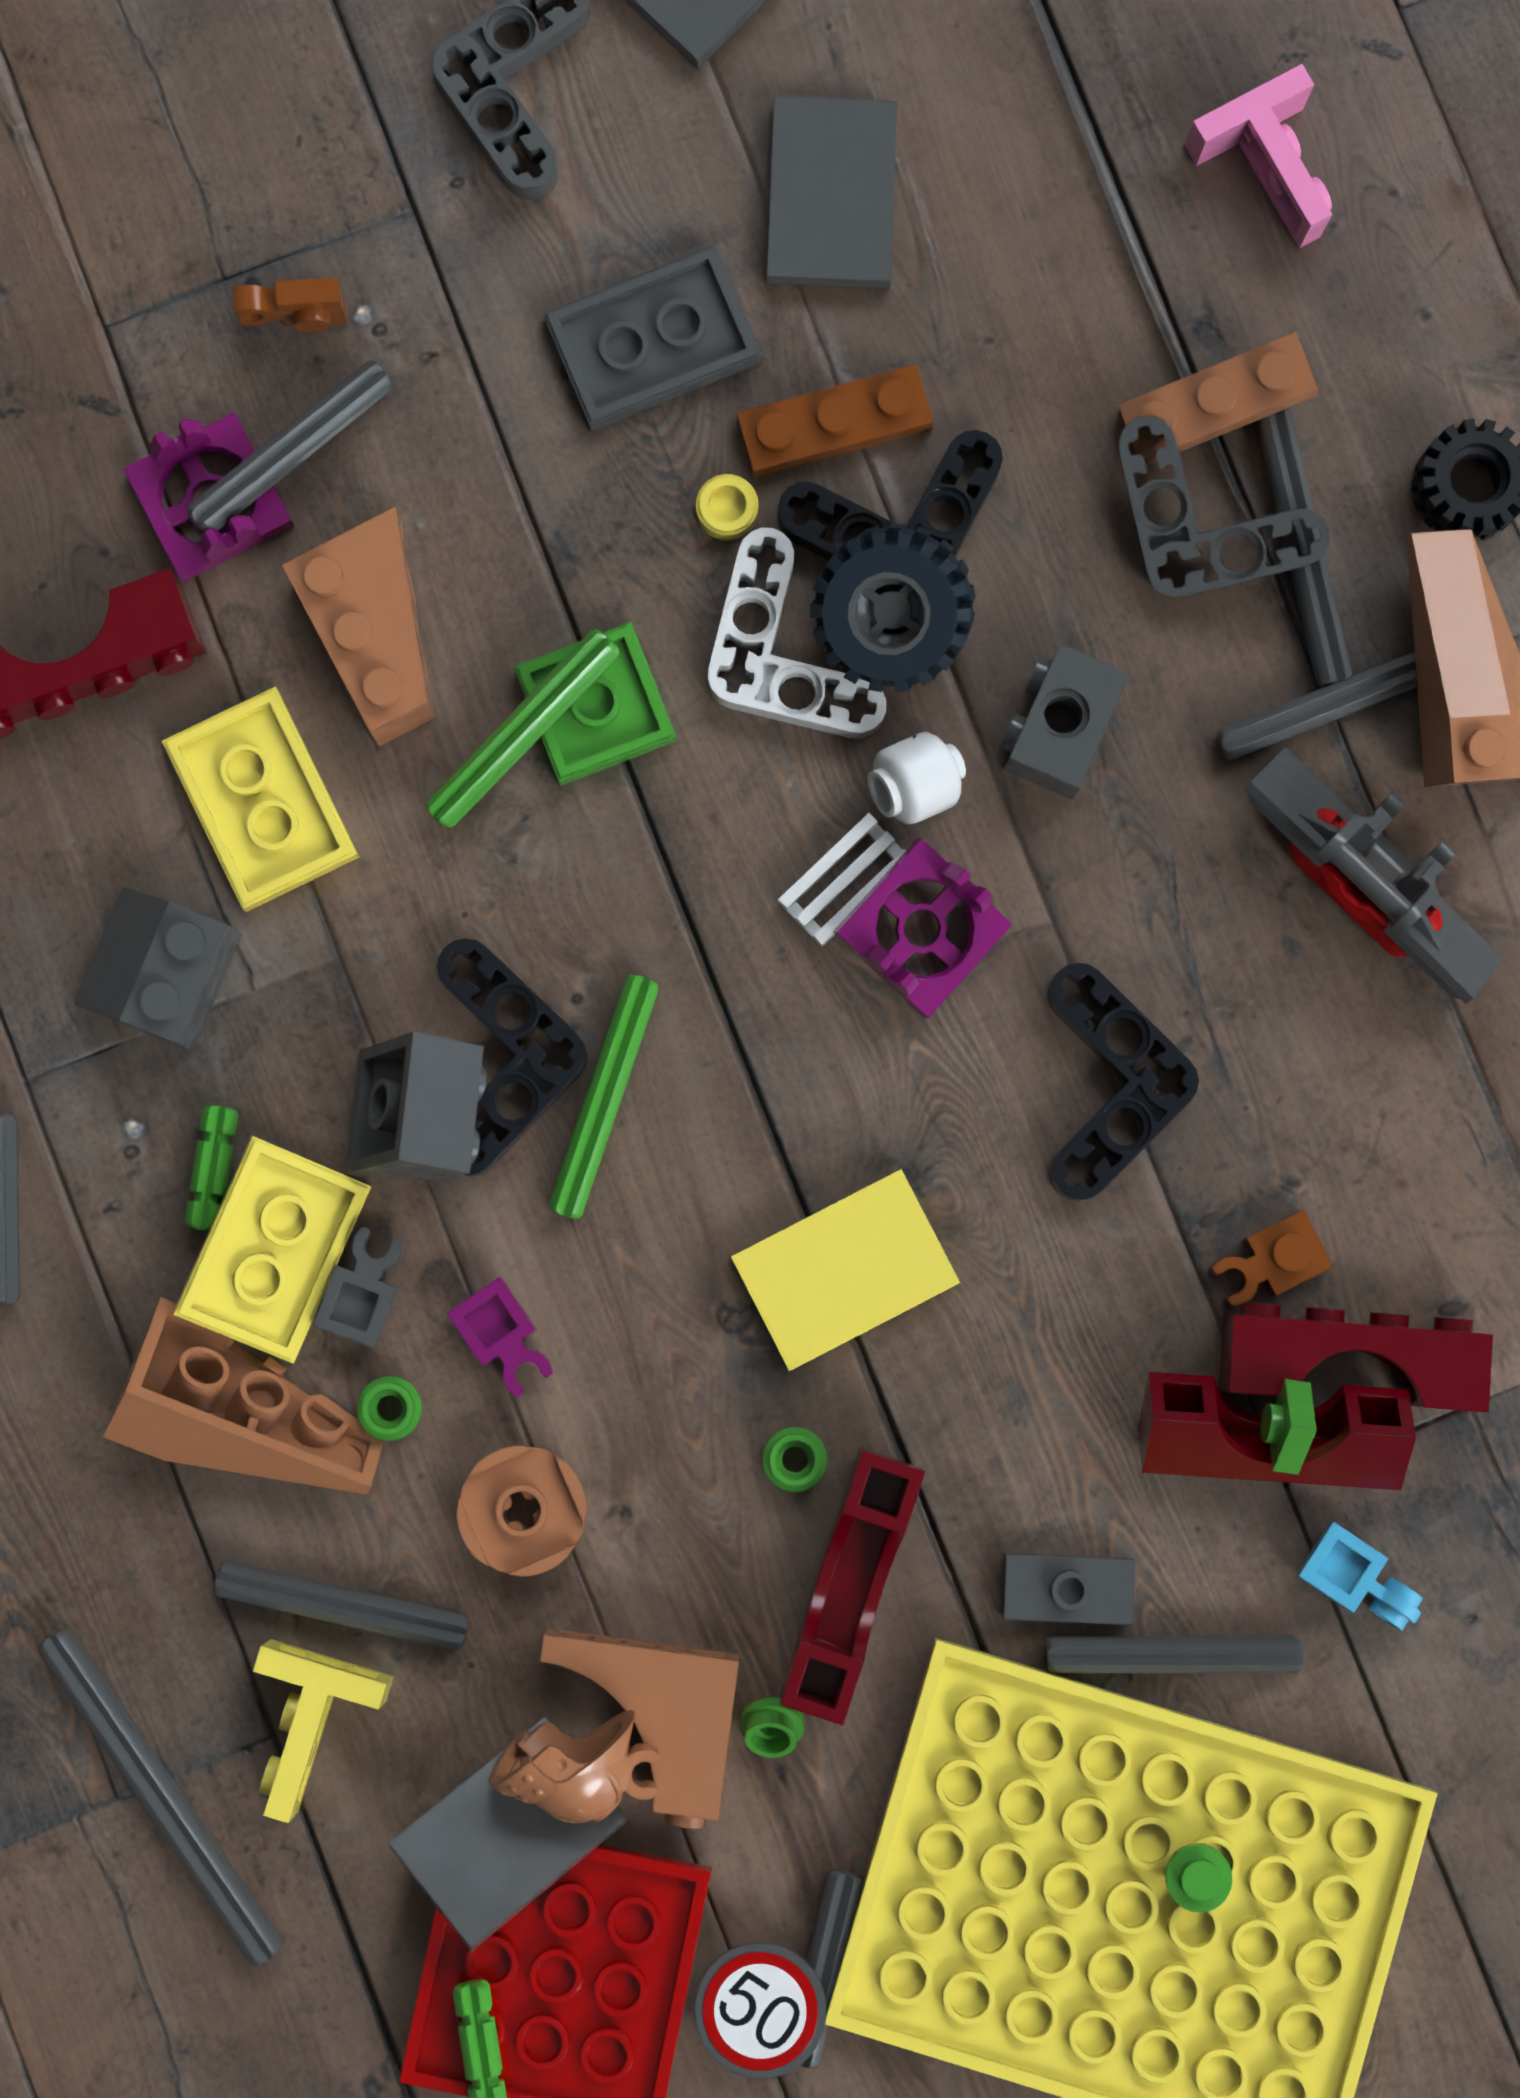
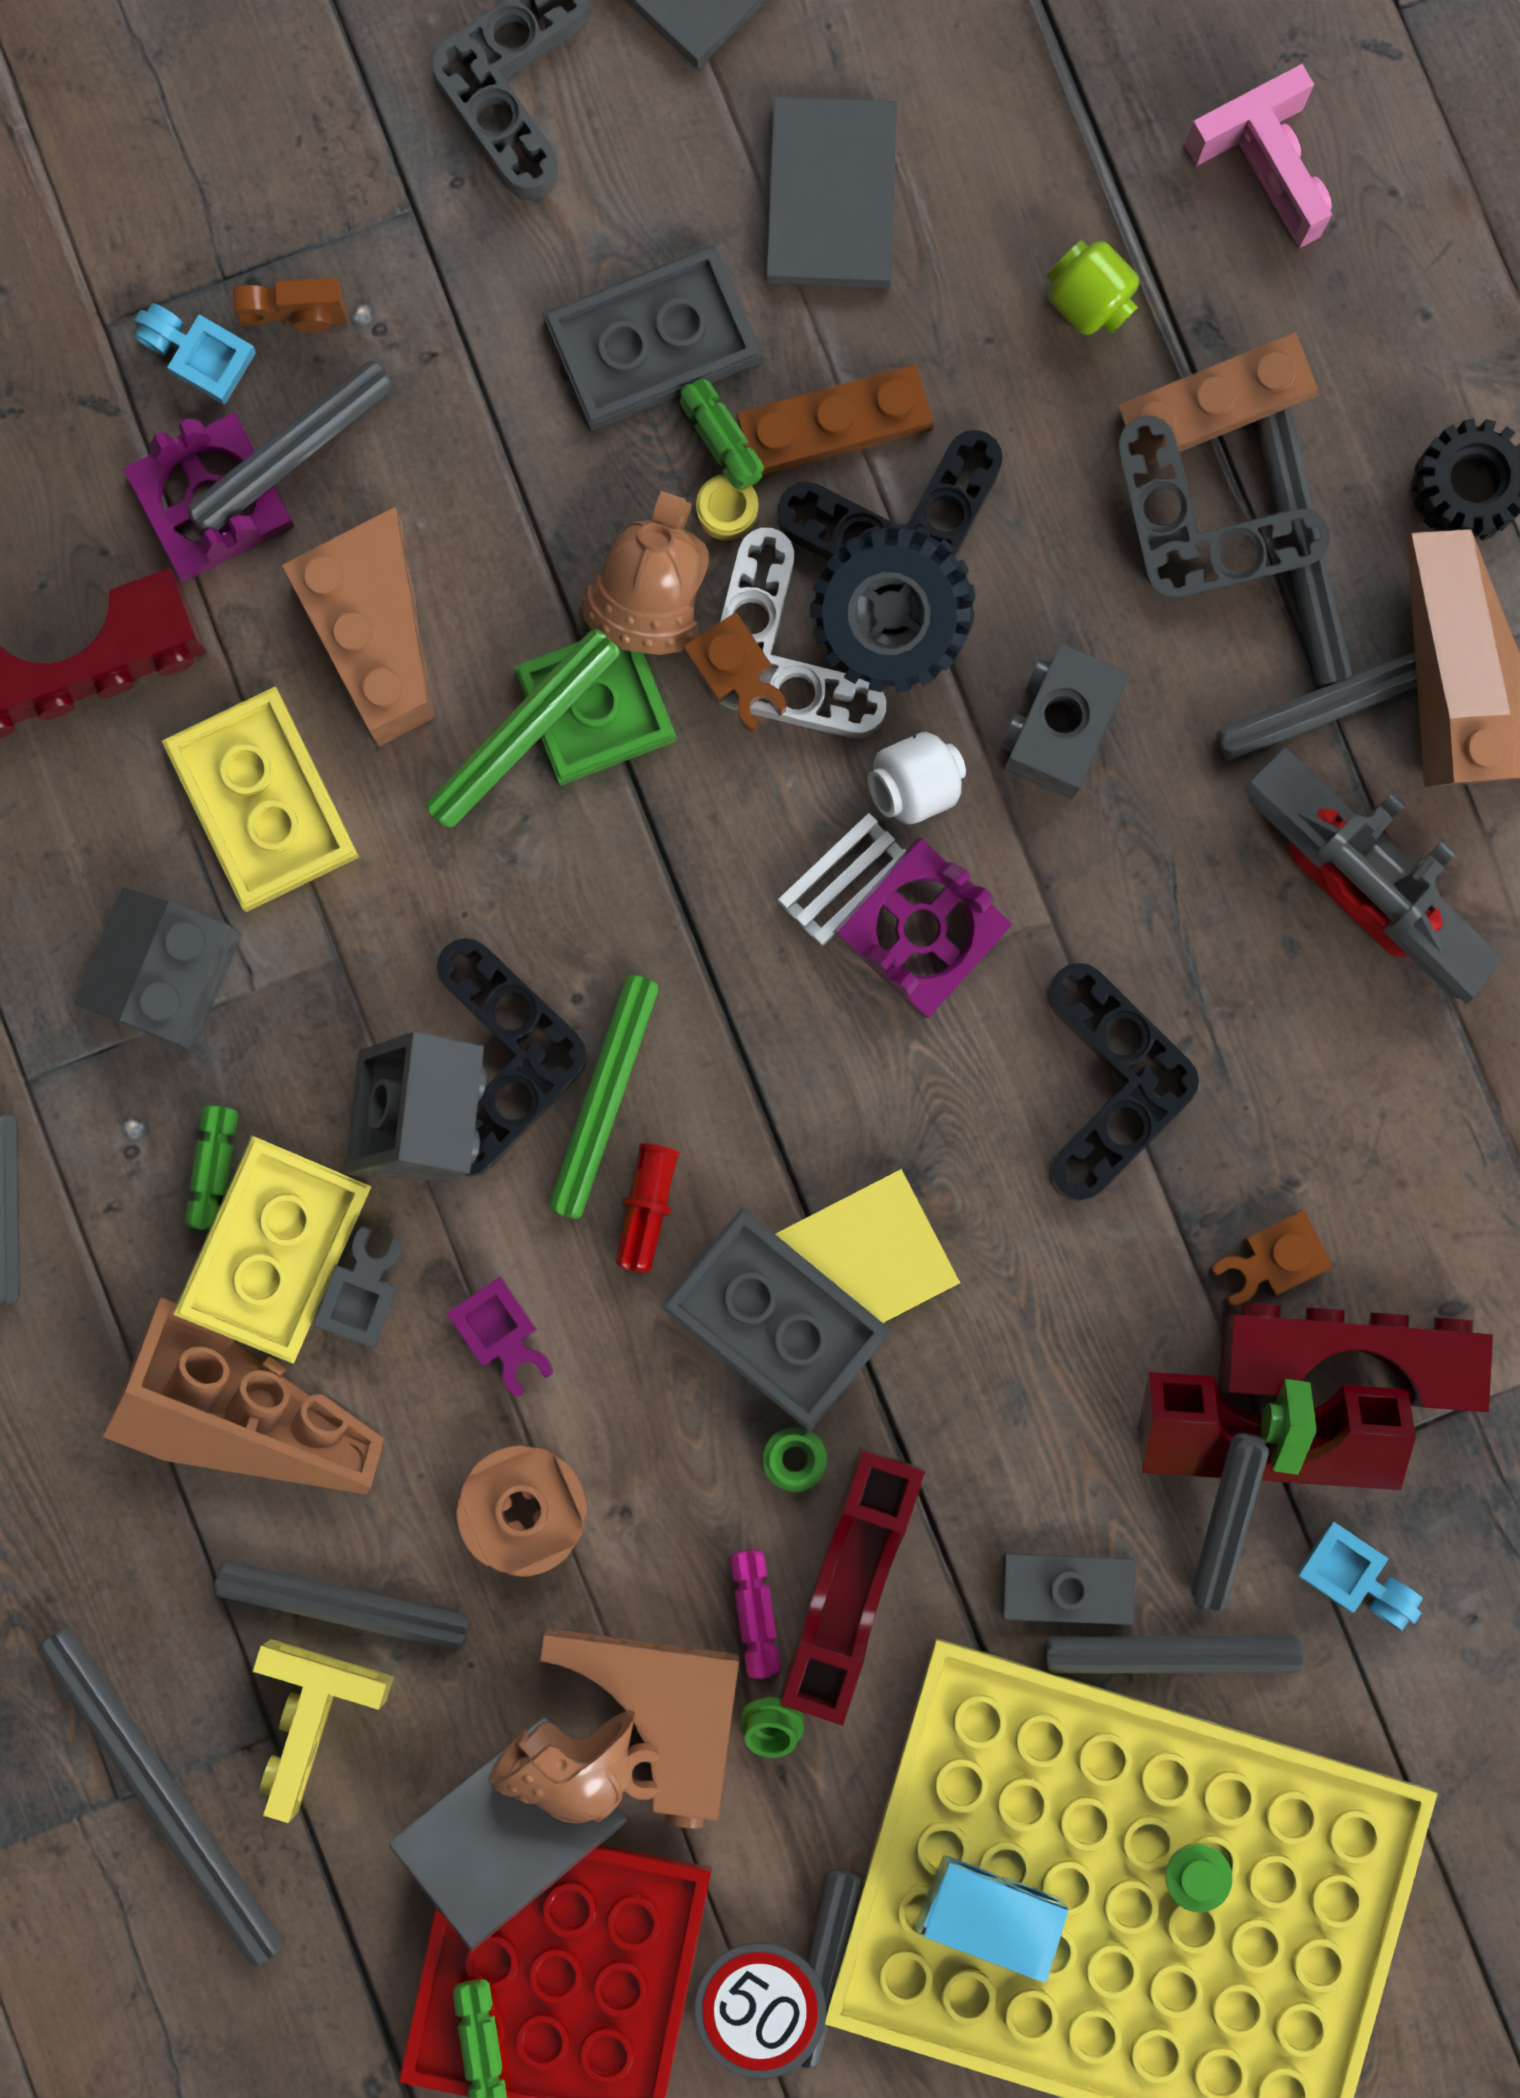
bright green plate [357,1376,423,1441] -> none
none -> medium azure plate [132,303,256,405]
none -> nougat helmet [581,491,709,655]
none -> red axle [615,1143,680,1273]
none -> dark grey tile [660,1207,892,1431]
none -> bright green axle [680,379,764,490]
none -> dark orange plate [683,612,786,734]
none -> dark pink axle [730,1549,781,1679]
none -> medium azure piece [915,1855,1069,1982]
none -> lime head [1046,240,1139,335]
none -> dark grey axle [1191,1433,1269,1611]

